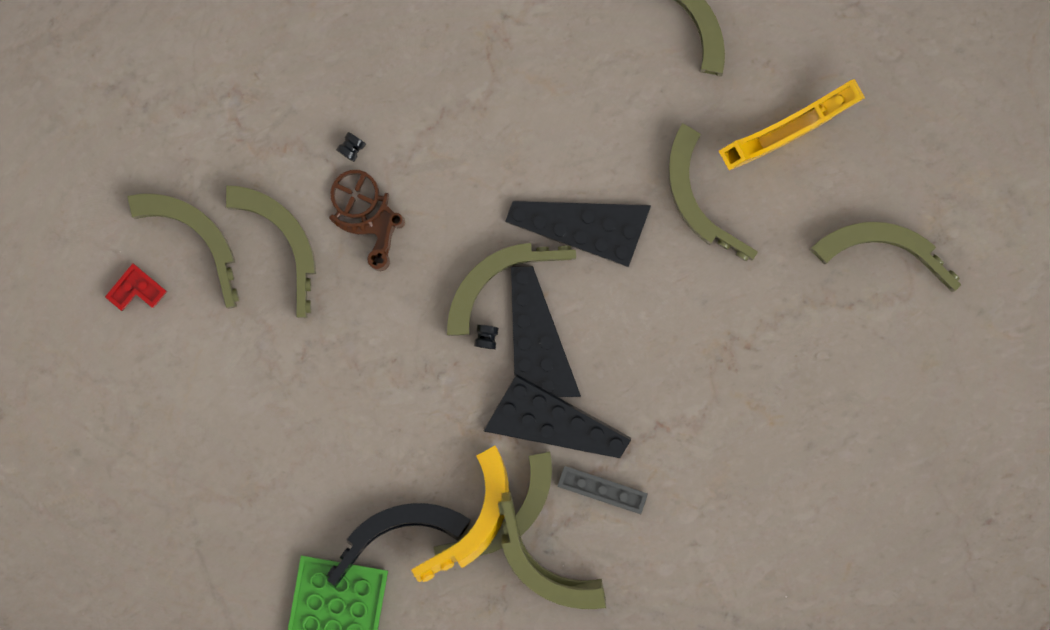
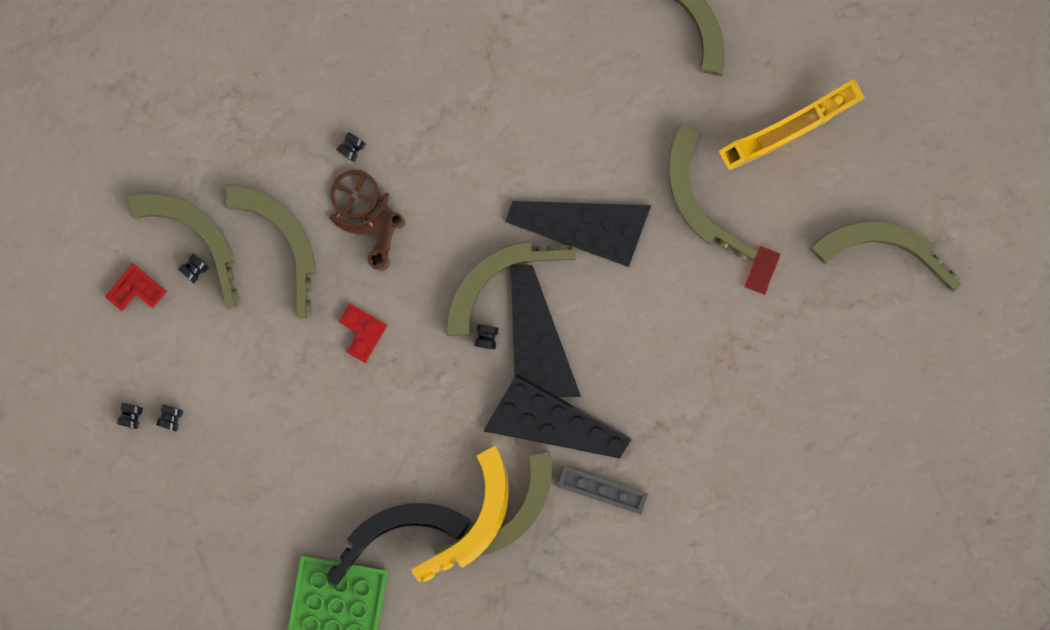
olive arch [498,492,606,609] -> none
none -> black wheel [117,403,143,429]
none -> black wheel [156,404,184,432]
none -> black wheel [178,253,209,284]
none -> red plate [339,303,388,363]
none -> clear red tile [744,246,781,295]

